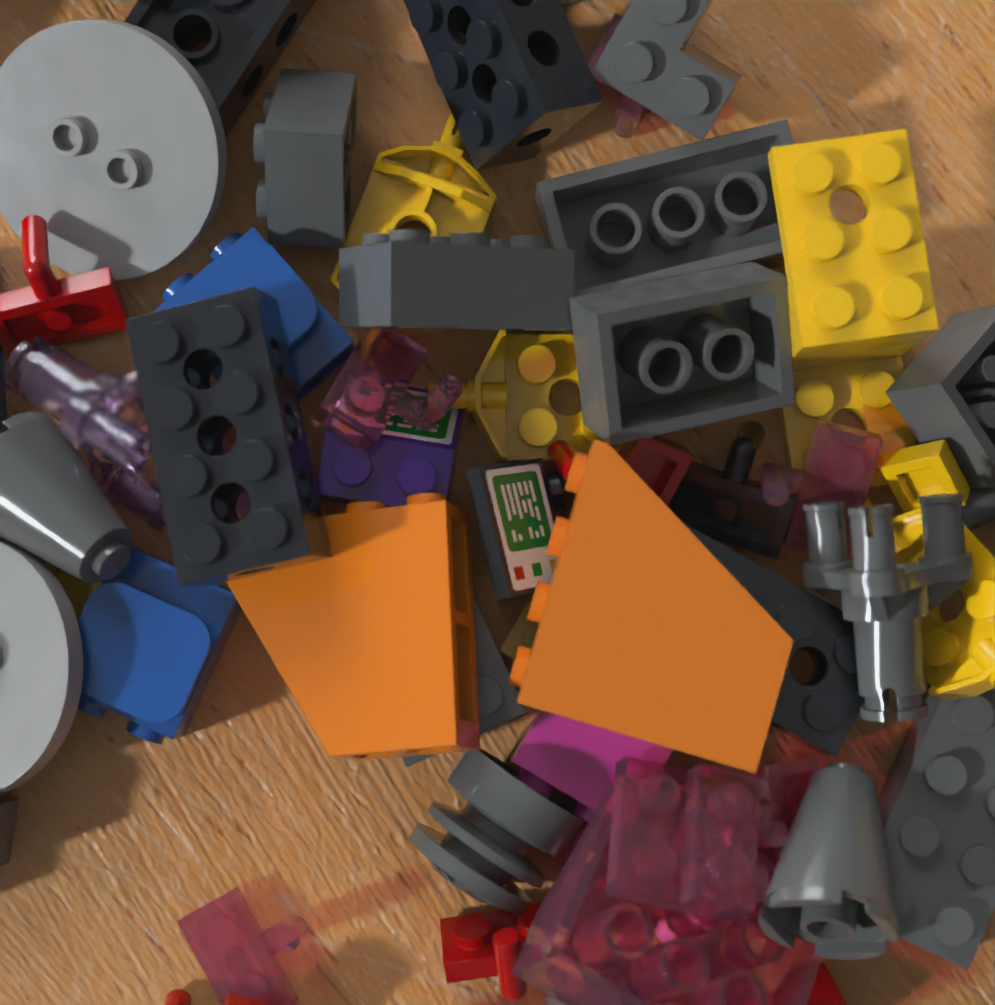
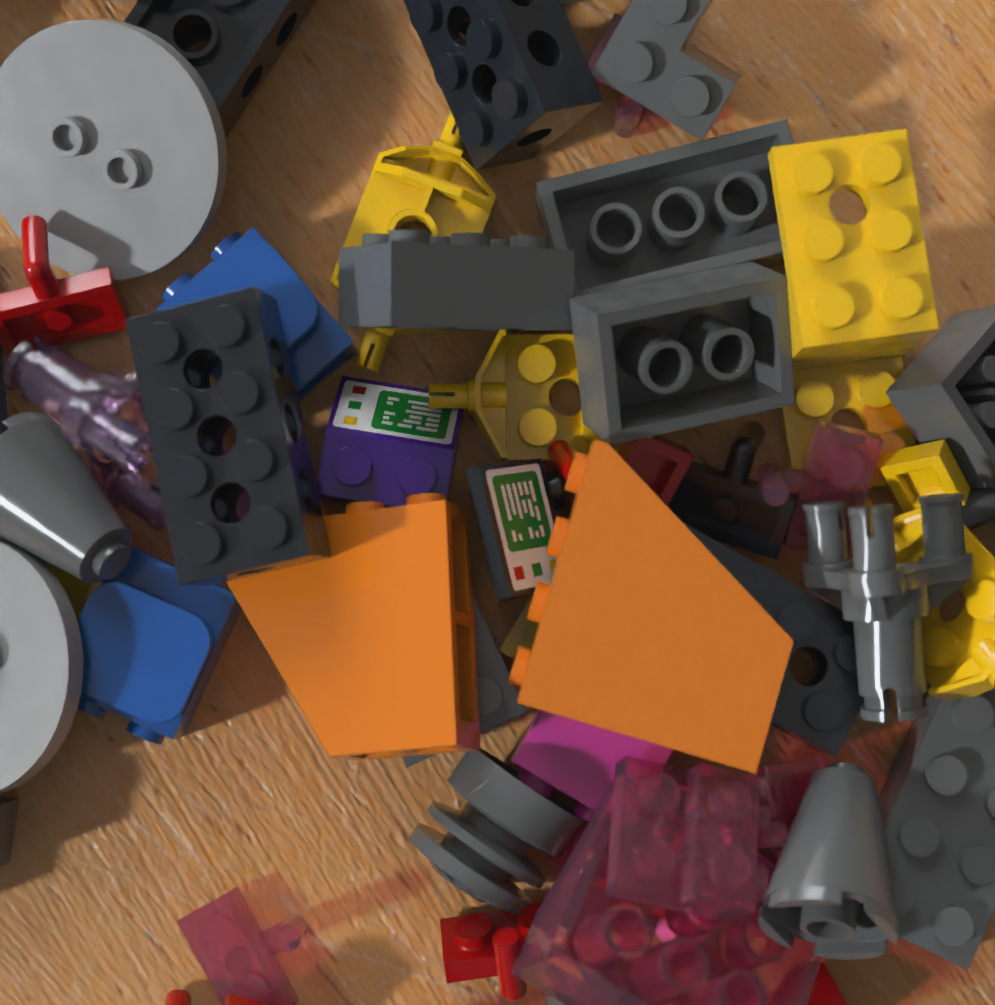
dark grey brick [253,68,357,248] -> none
clear pink plate [312,328,463,453] -> none

